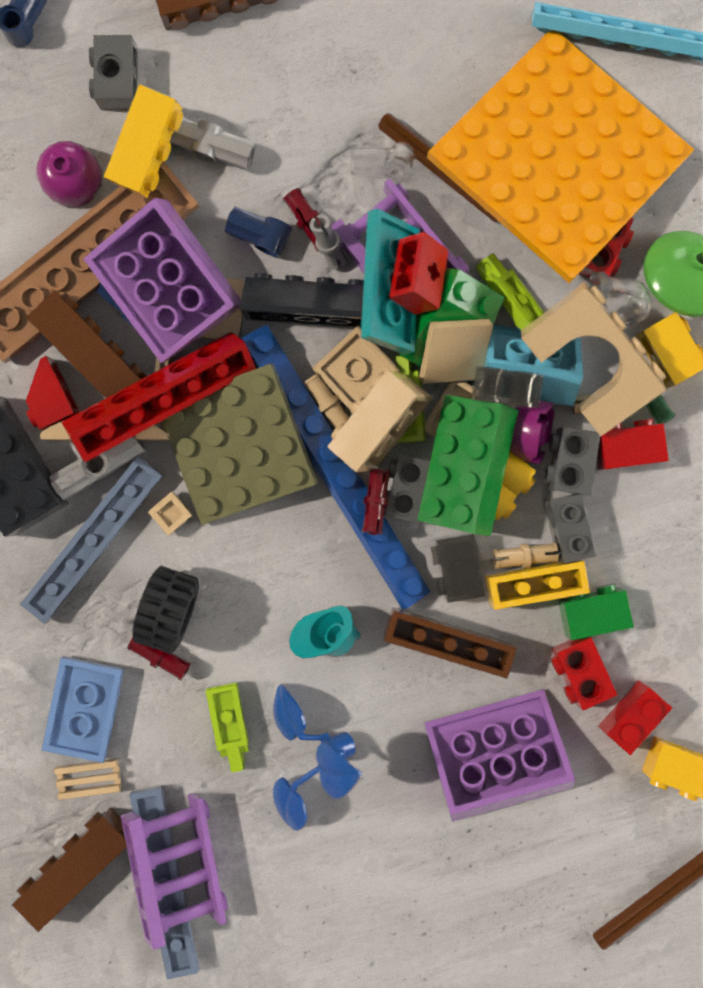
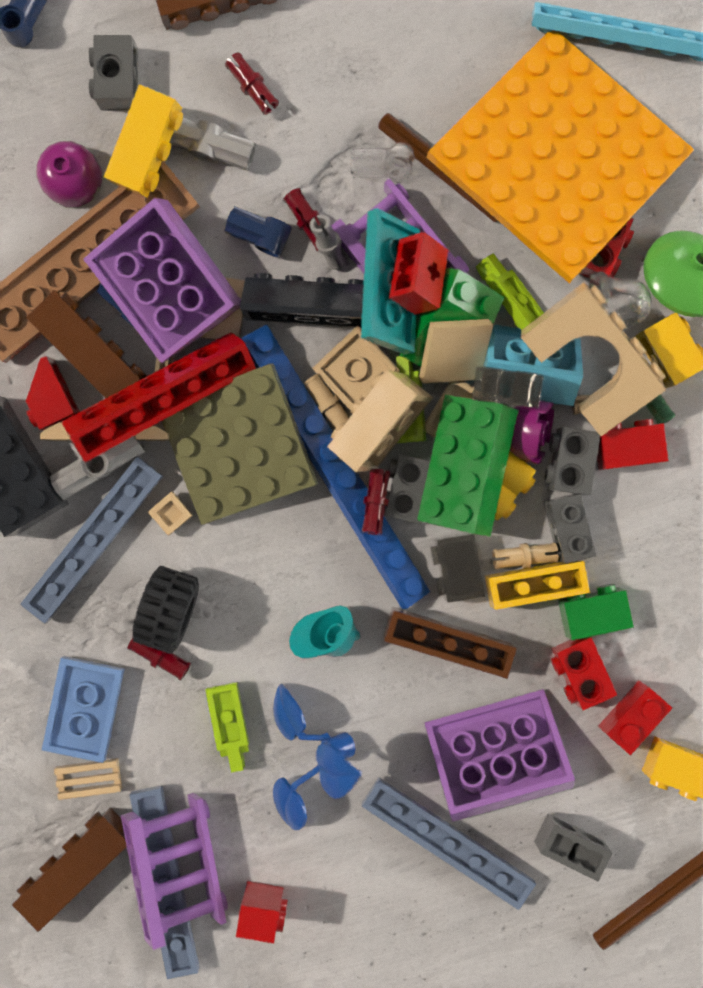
none -> dark red pin [225,52,279,115]
none -> red brick [235,881,288,944]
none -> sand blue plate [362,777,536,910]
none -> dark grey brick [534,814,612,882]

